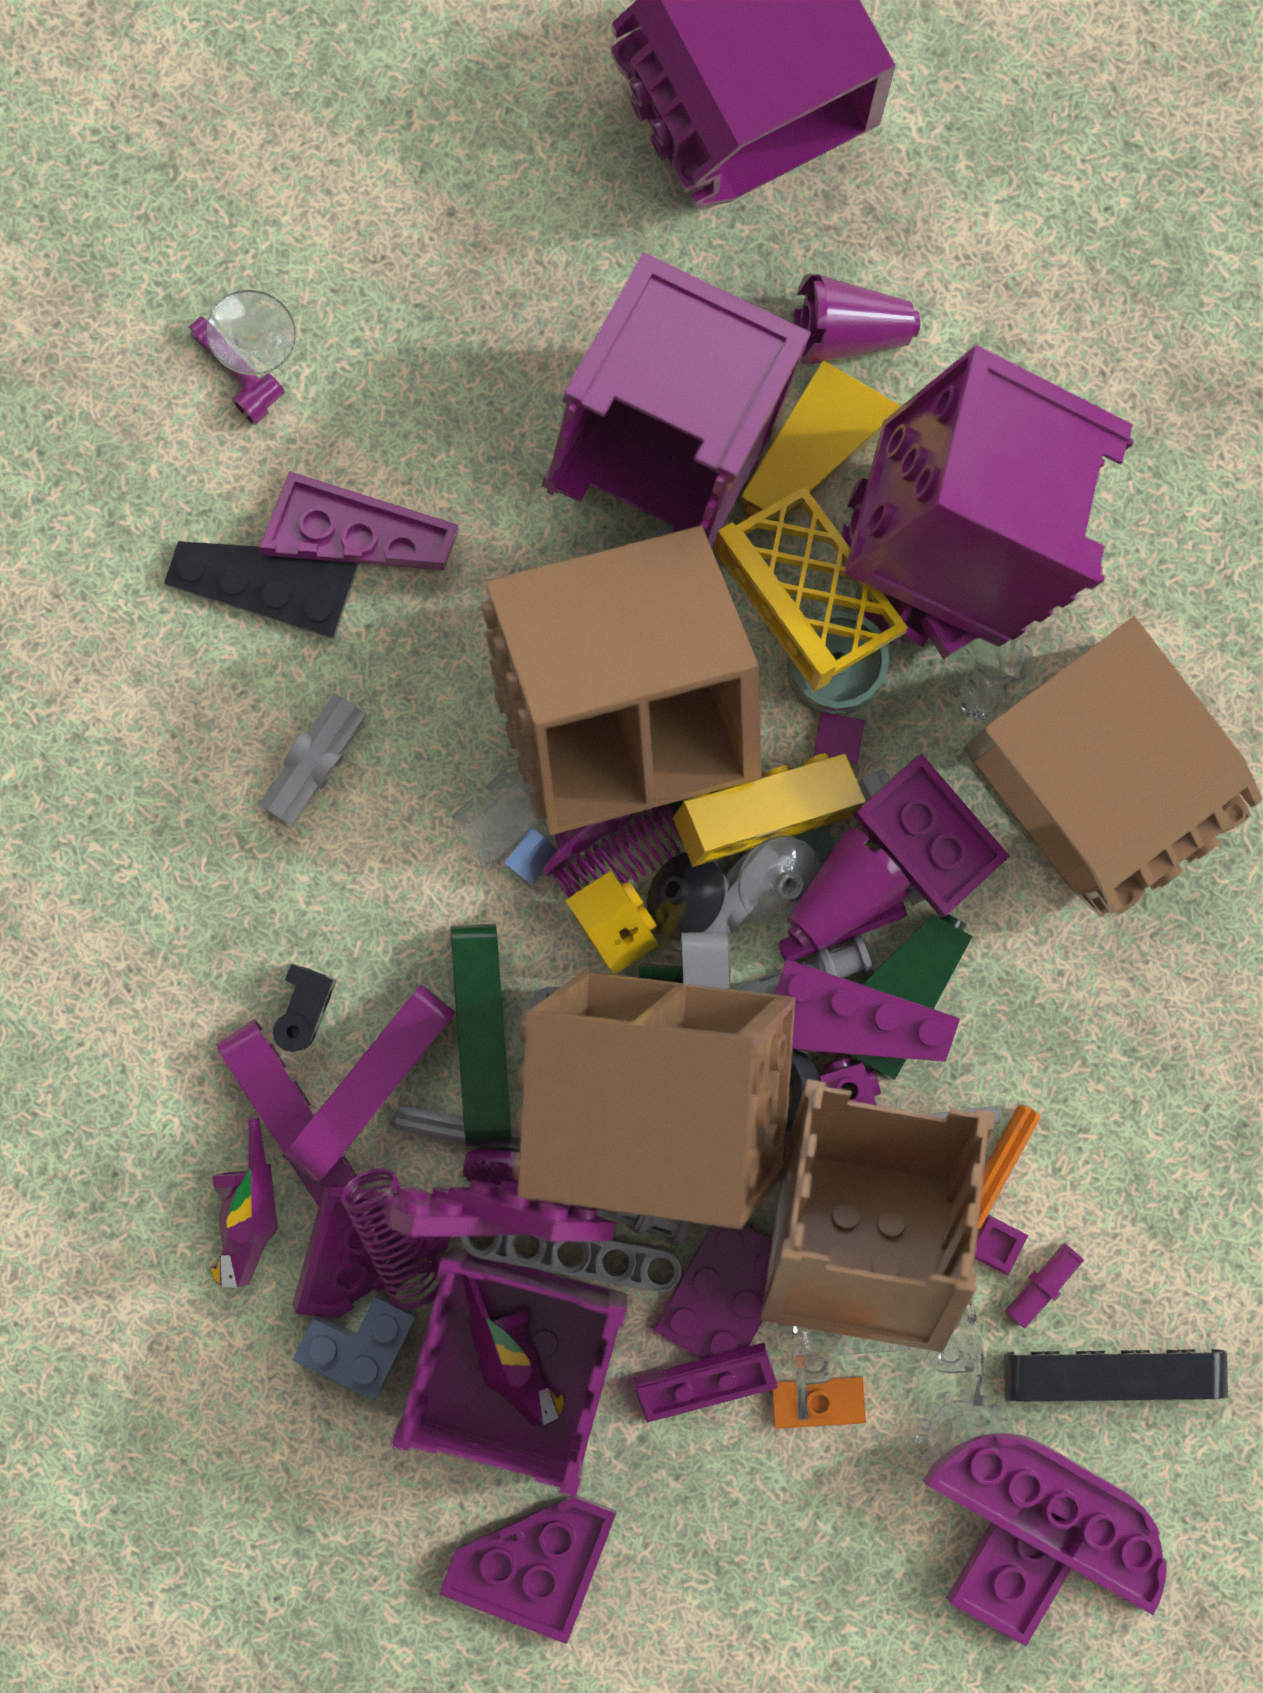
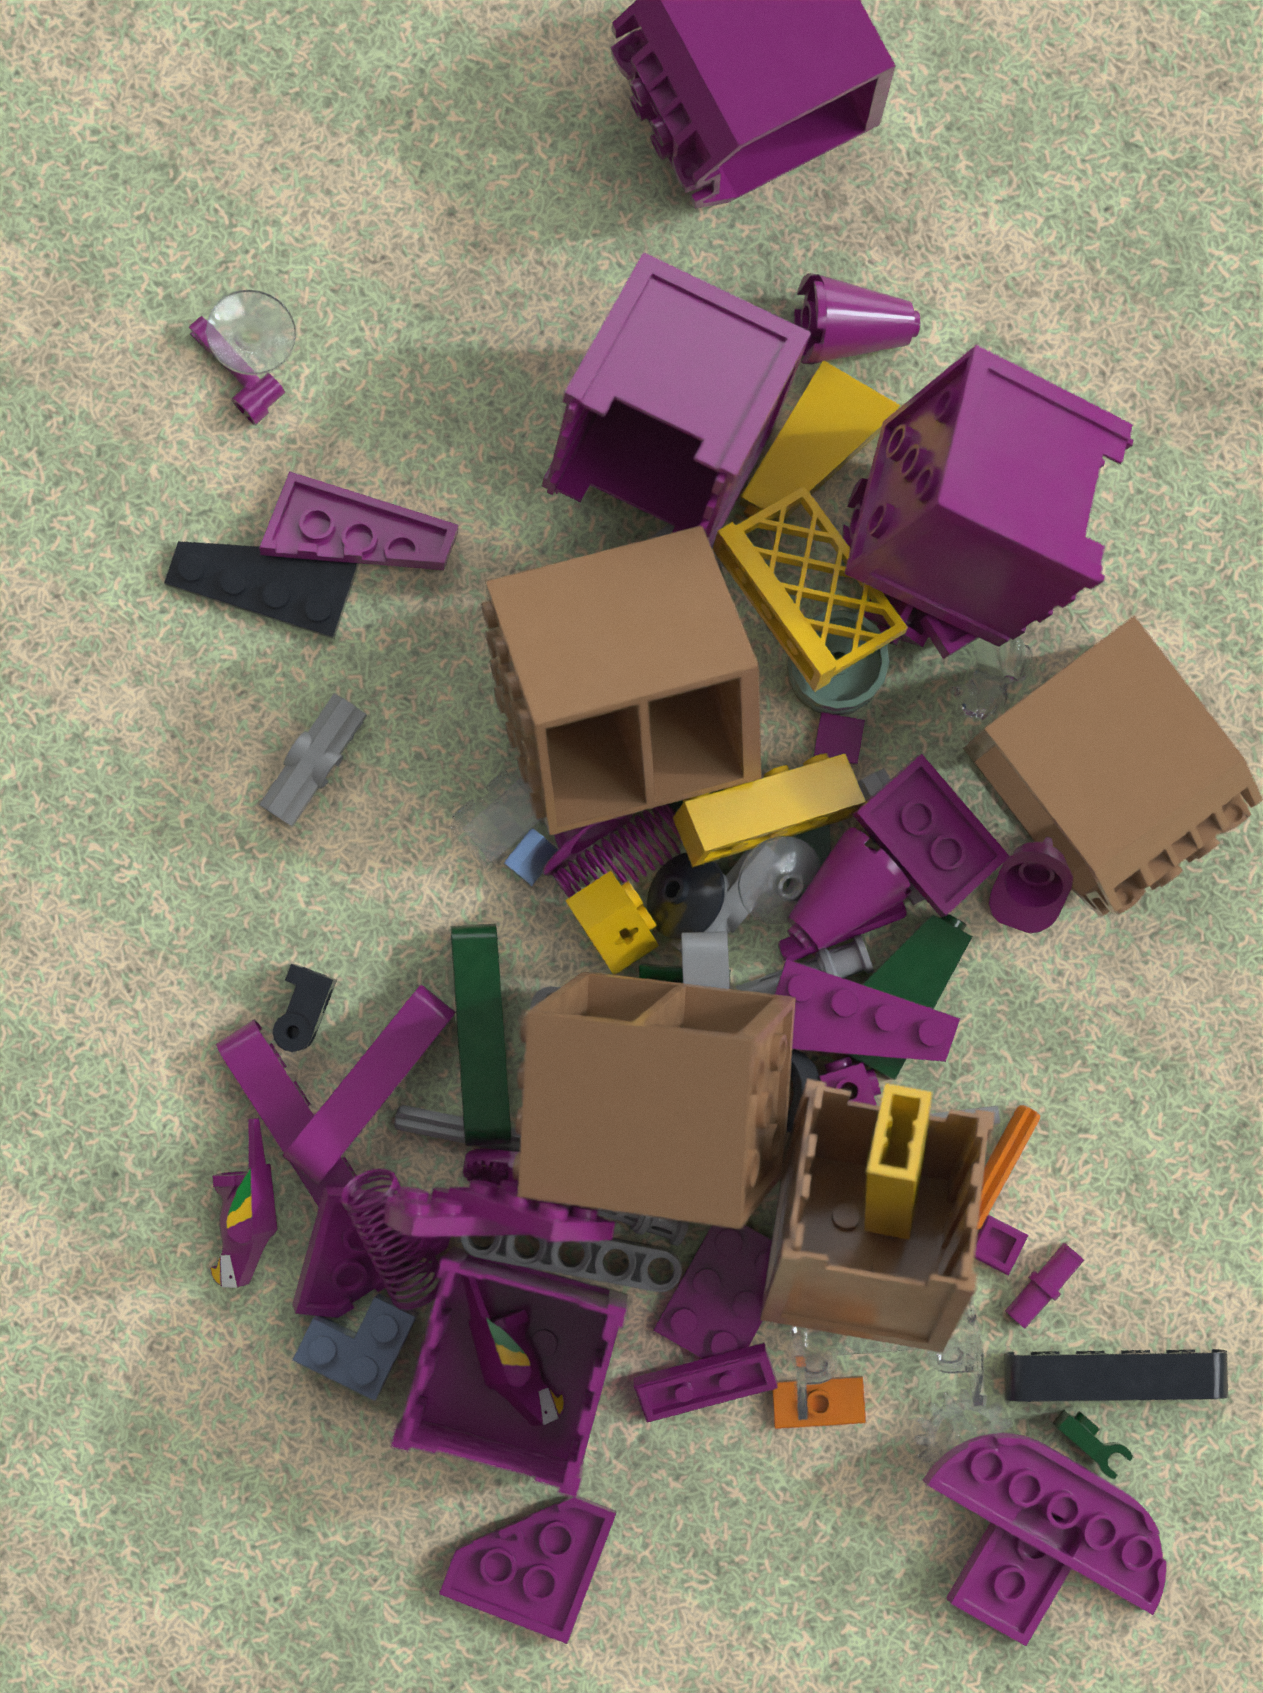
none -> yellow slope [864,1083,932,1240]
none -> magenta piece [989,837,1073,934]
none -> dark green plate [1052,1410,1133,1479]

